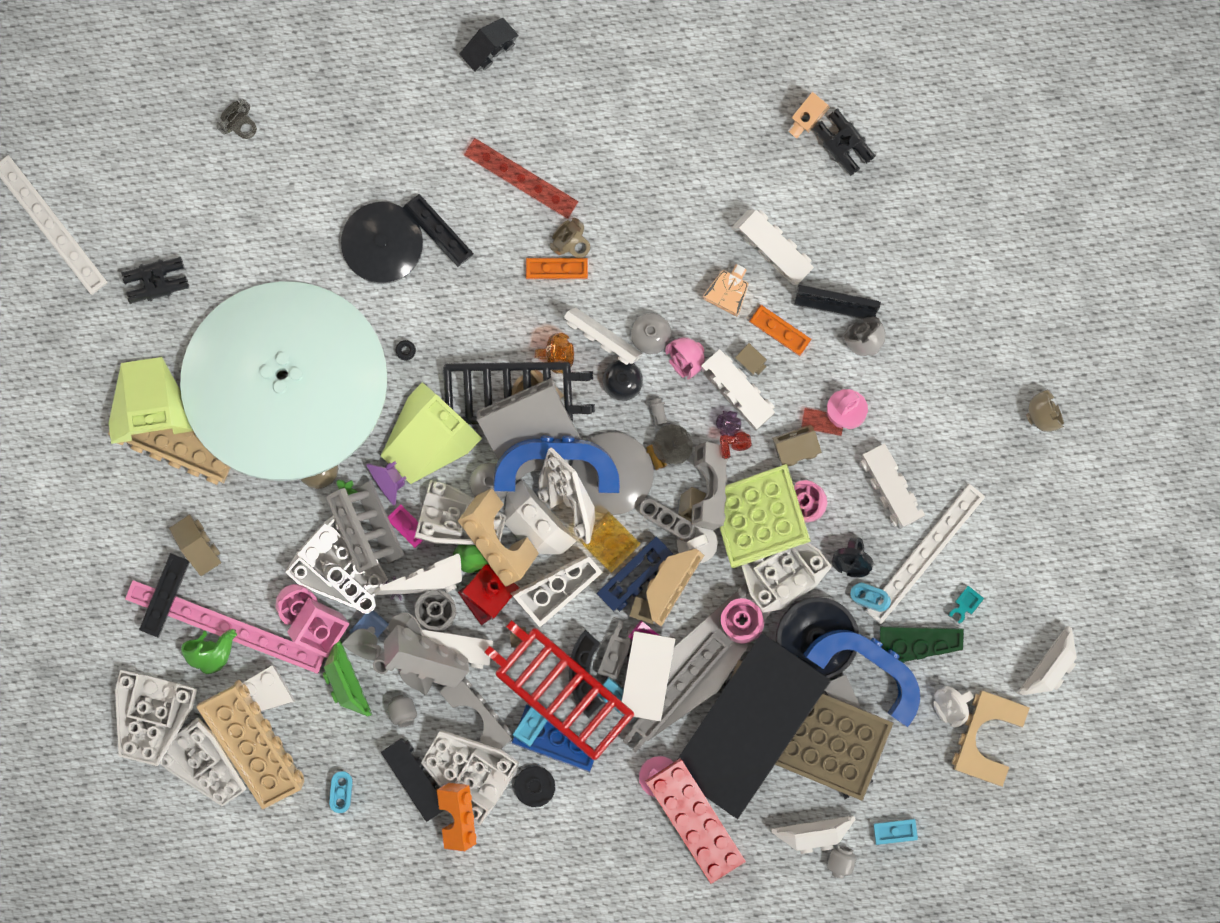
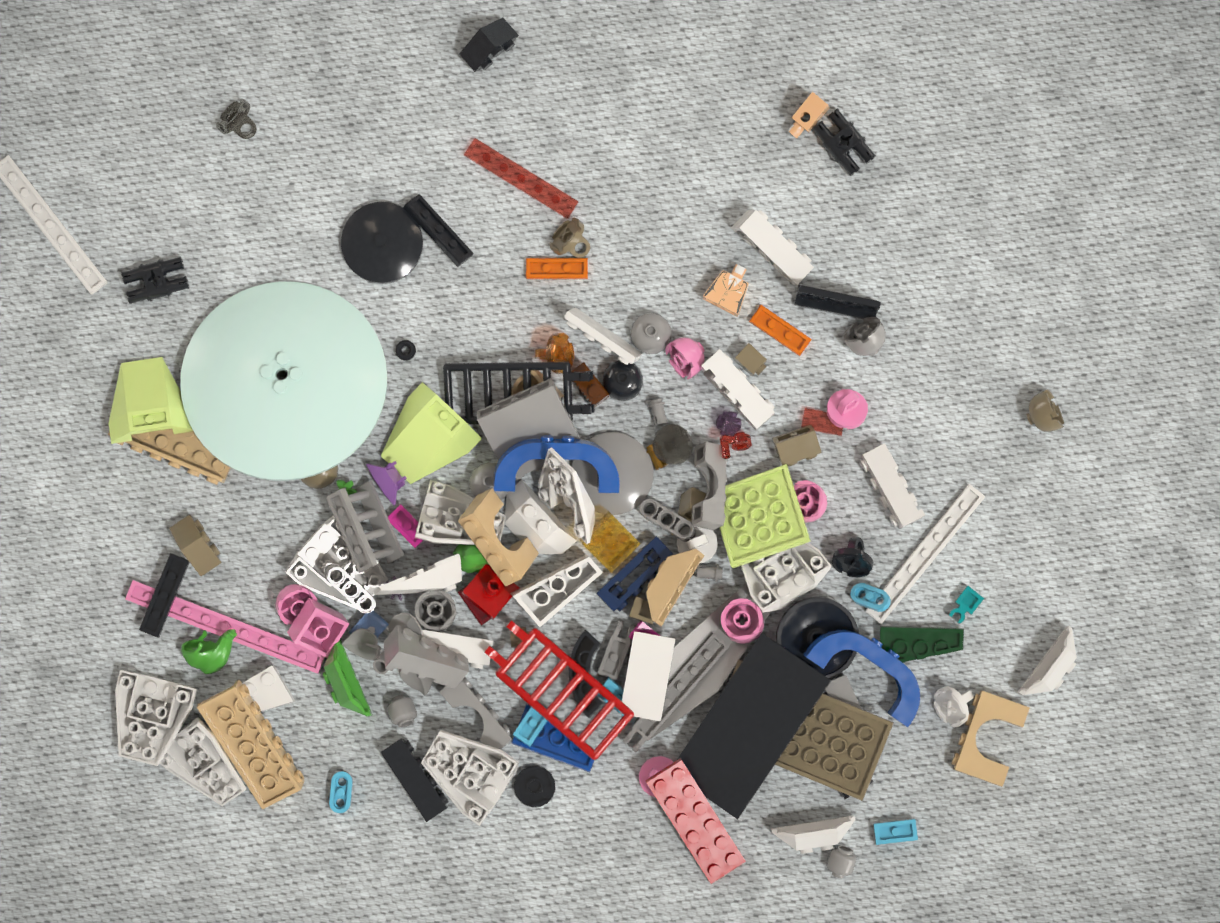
orange arch [437,783,477,852] -> none
none -> reddish brown brick [571,362,609,407]
none -> light grey pin [697,565,723,581]

